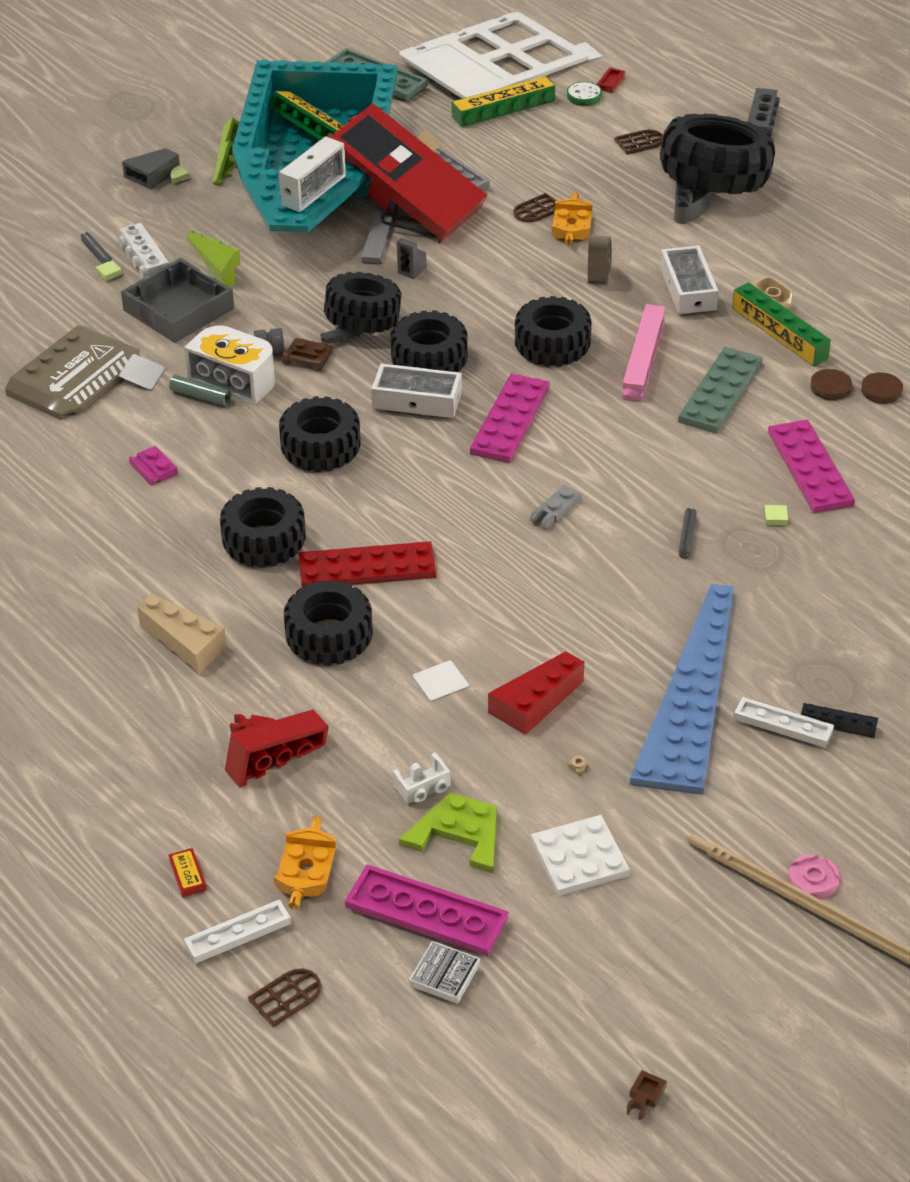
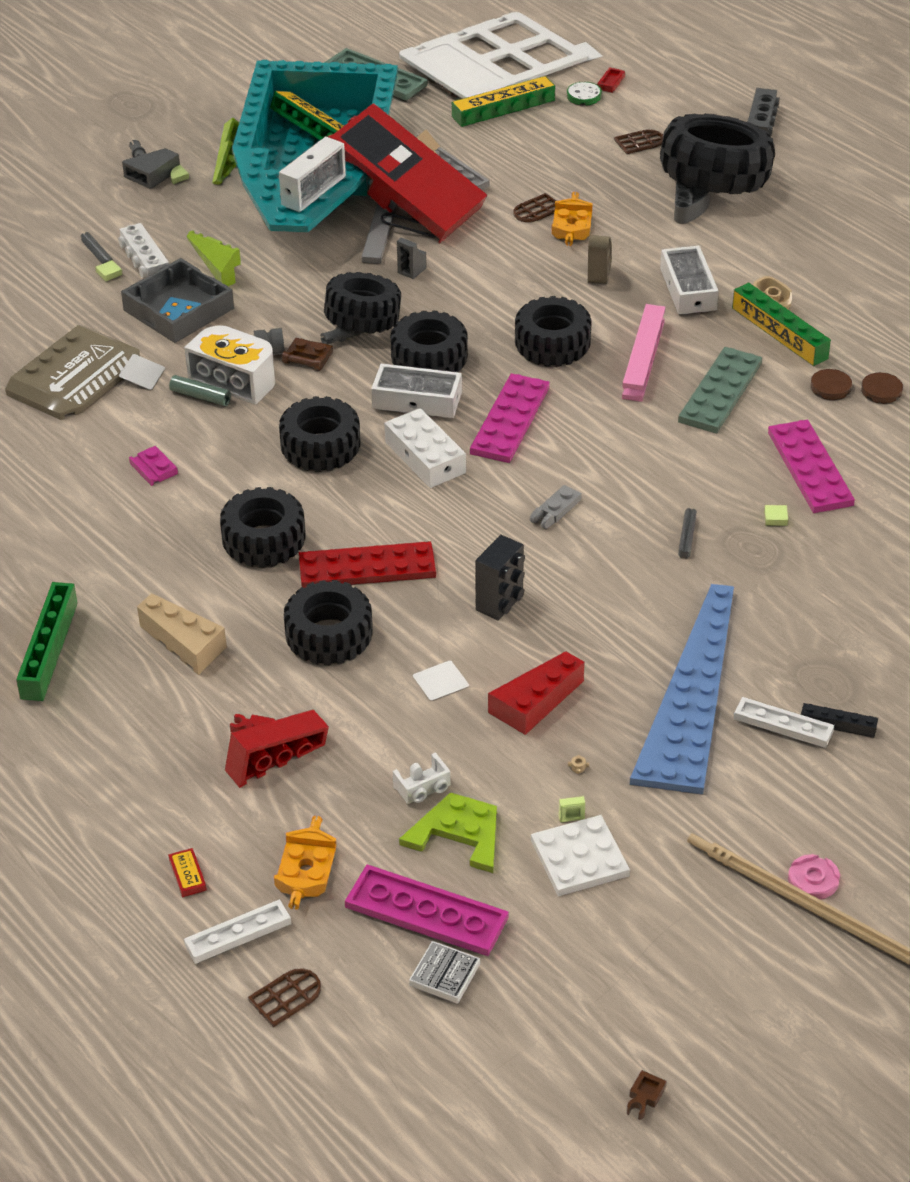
none -> green brick [16,582,78,701]
none -> dark grey pin [129,140,146,157]
none -> dark azure sticker [160,297,201,320]
none -> white brick [384,408,466,488]
none -> black brick [475,534,525,621]
none -> yellowish green tile [559,796,585,822]

